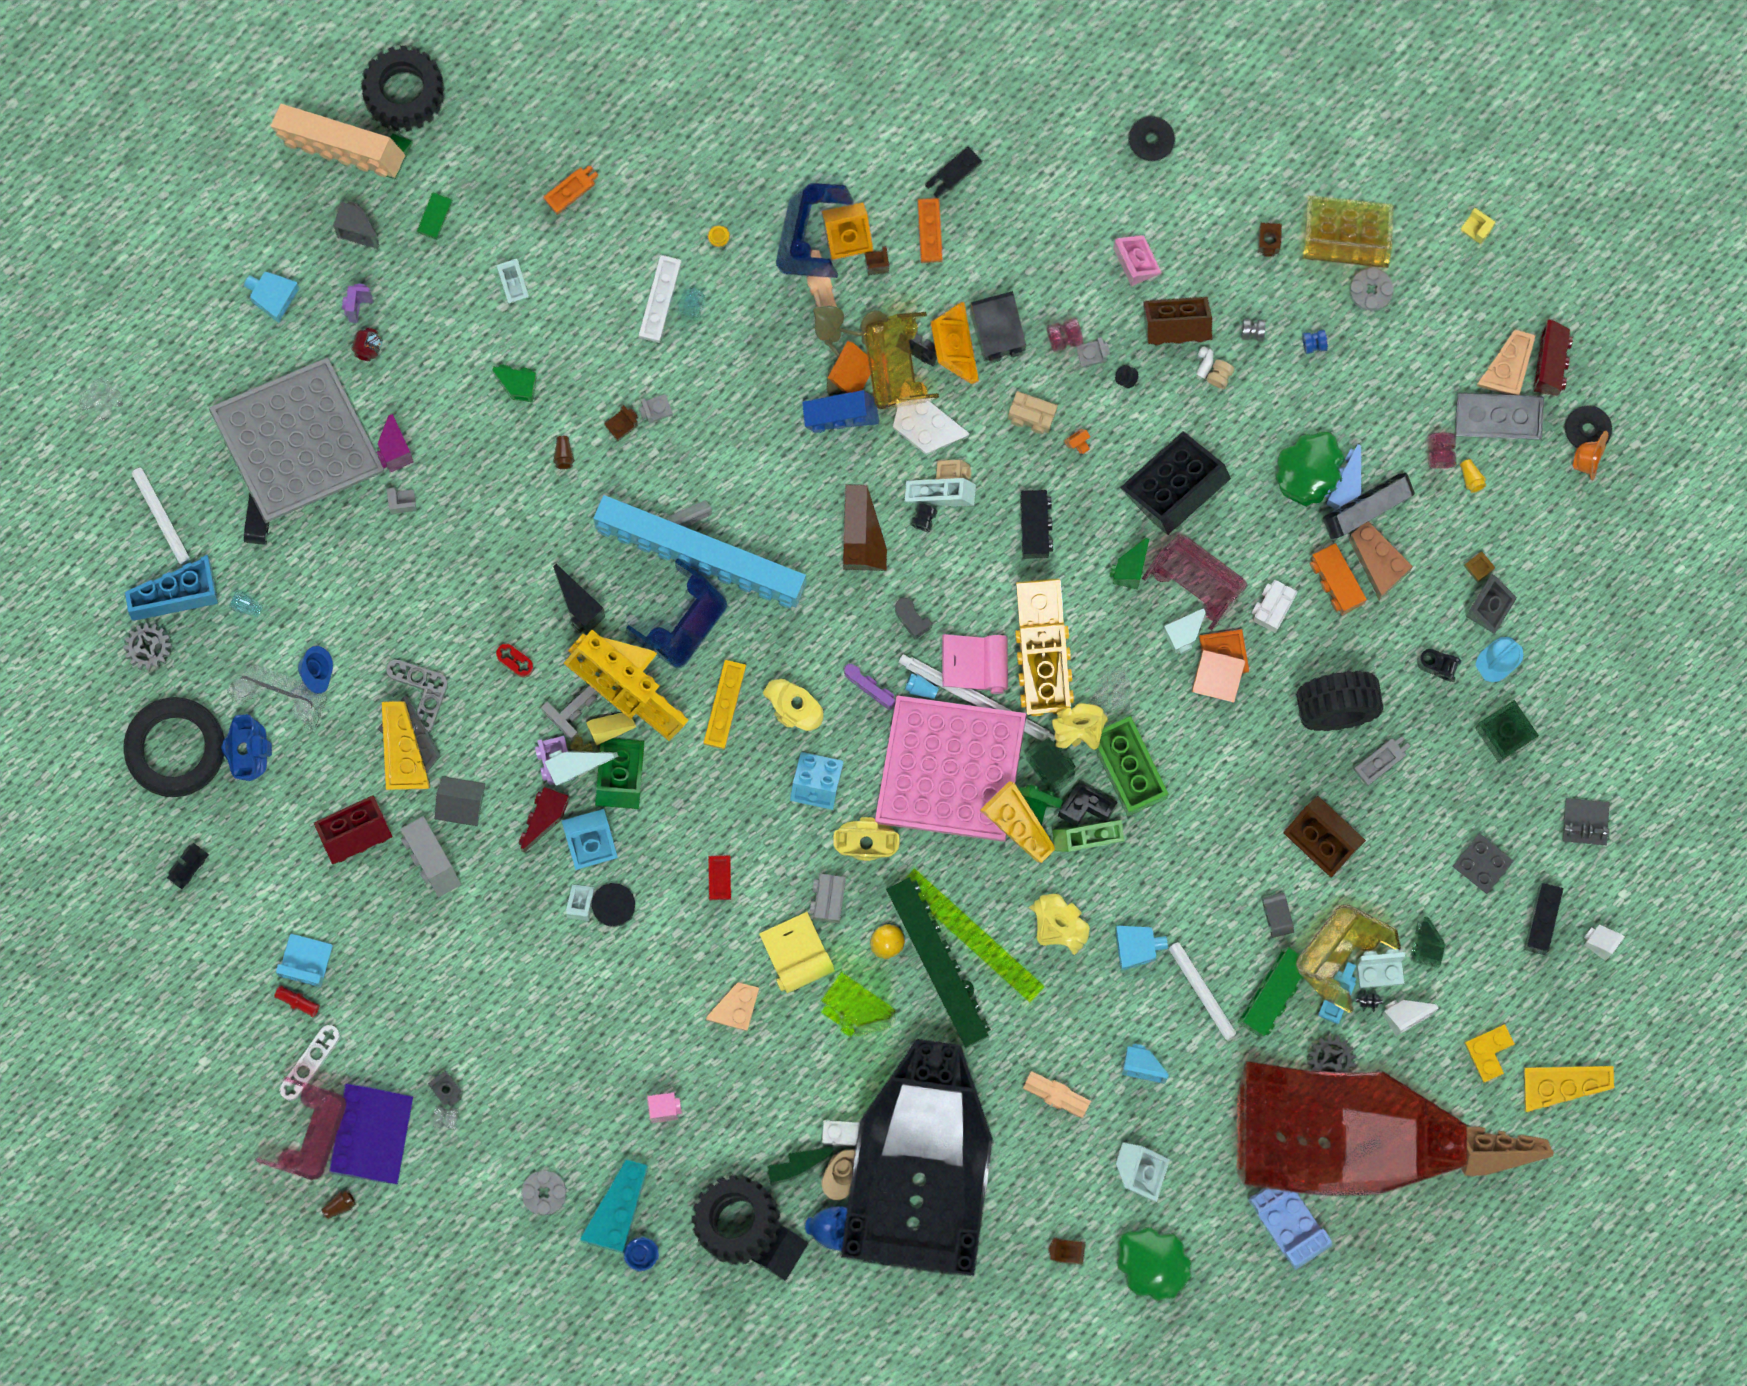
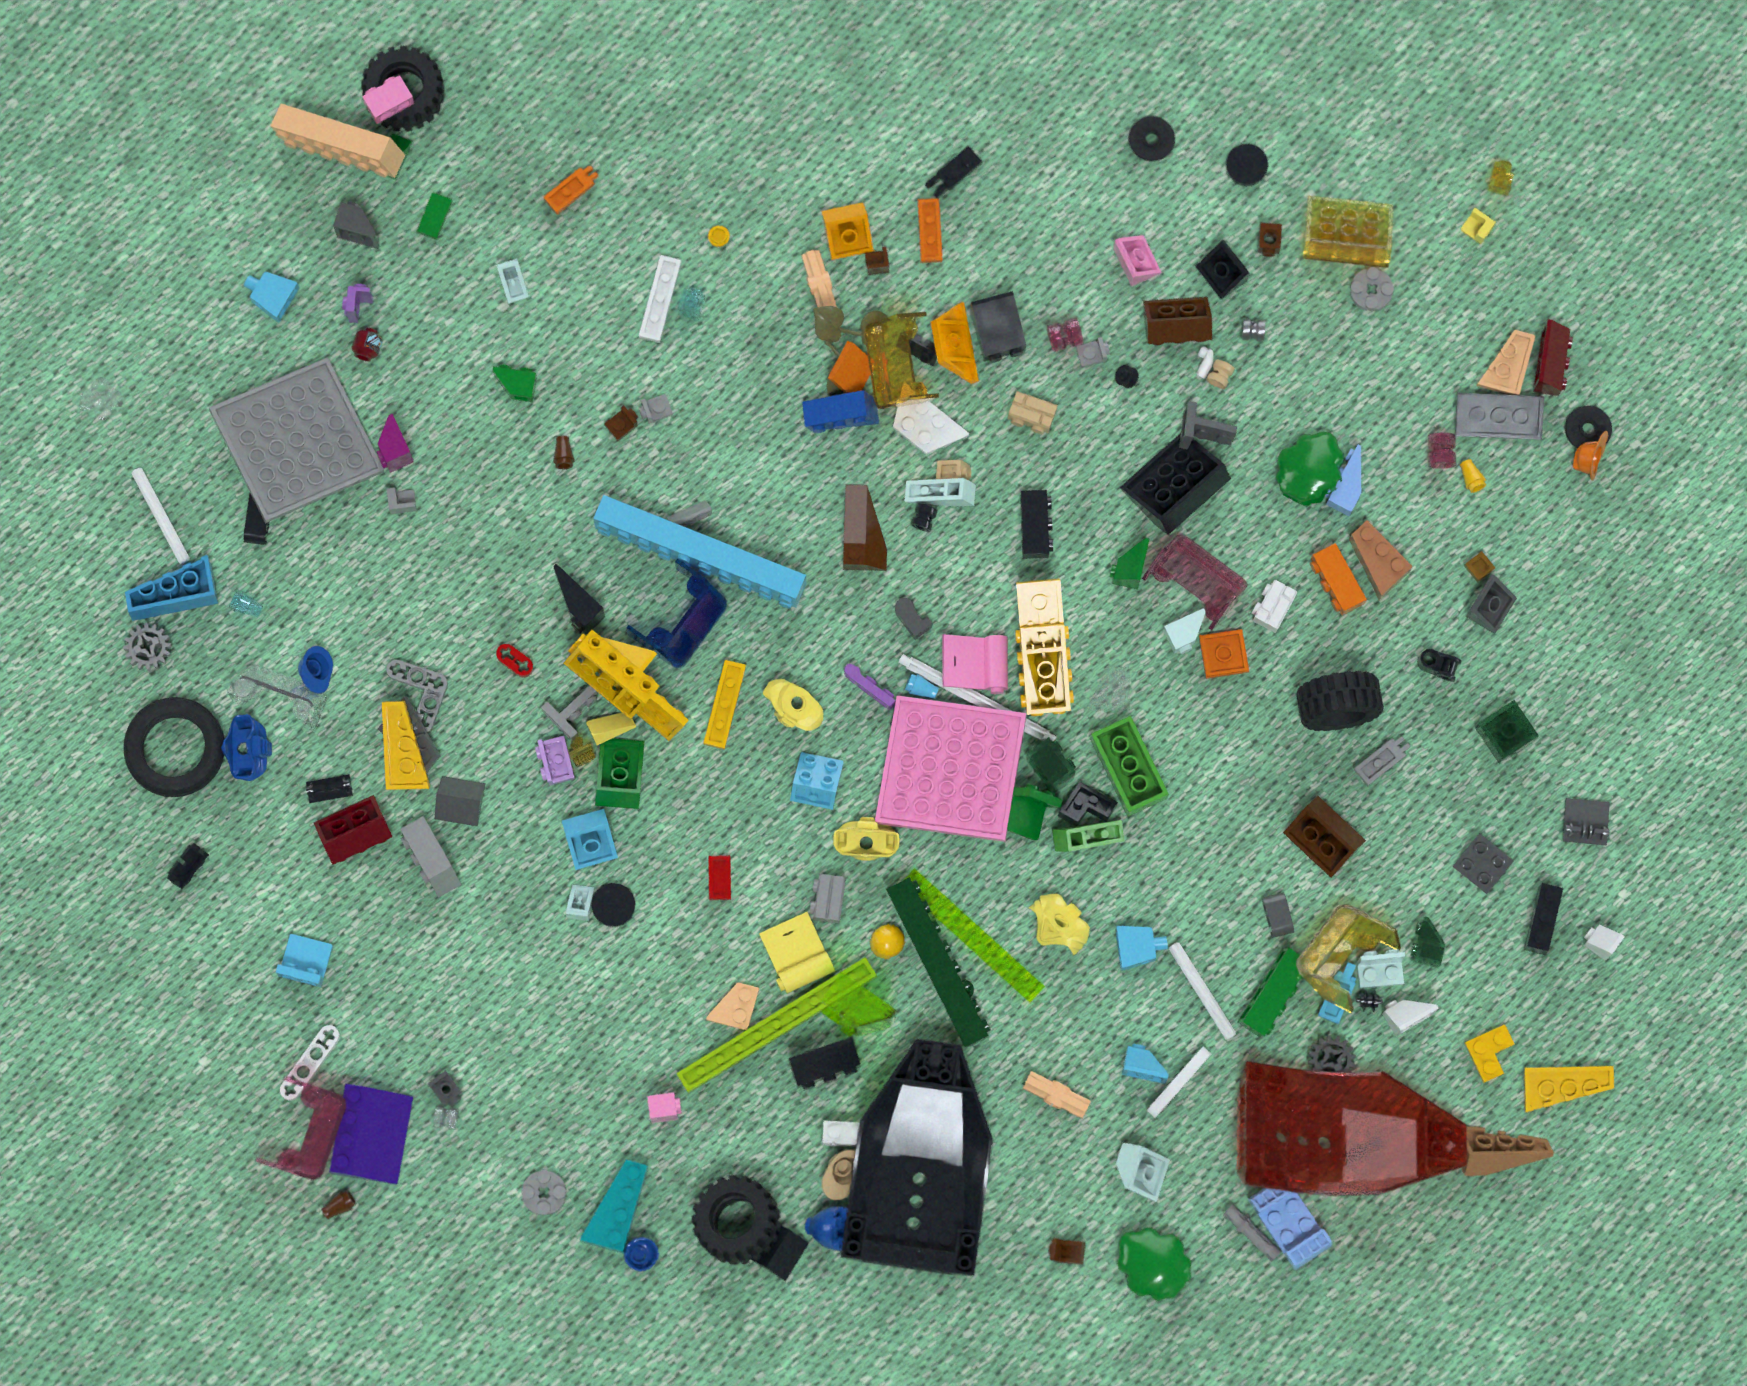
red pin [274,985,320,1018] -> none
dark red slope [519,787,570,853] -> none
light aqua slope [545,750,619,786] -> none
dark green slope [767,1147,833,1185] -> none
clear blue windscreen [776,183,854,278] -> none
yellow wing [980,782,1055,863] -> none
light yellow piece [1052,703,1108,750] -> none
orange tile [1064,429,1090,454] -> none
tile [1191,649,1246,702] -> none
blue wheel [1302,330,1328,354] -> none
beam [1323,473,1415,539] -> none
medium azure piece [1476,637,1524,682] -> none
none -> black hinge [306,774,353,803]
none -> bright pink brick [362,75,414,124]
none -> lime plate [676,957,877,1094]
none -> black slope [789,1037,861,1090]
none -> white beam [1147,1047,1211,1118]
none -> dark grey bracket [1179,401,1237,450]
none -> black slope [1195,240,1250,300]
none -> light grey pin [1223,1205,1281,1262]
none -> black tile [1225,144,1269,186]
none -> clear yellow brick [1487,160,1514,196]

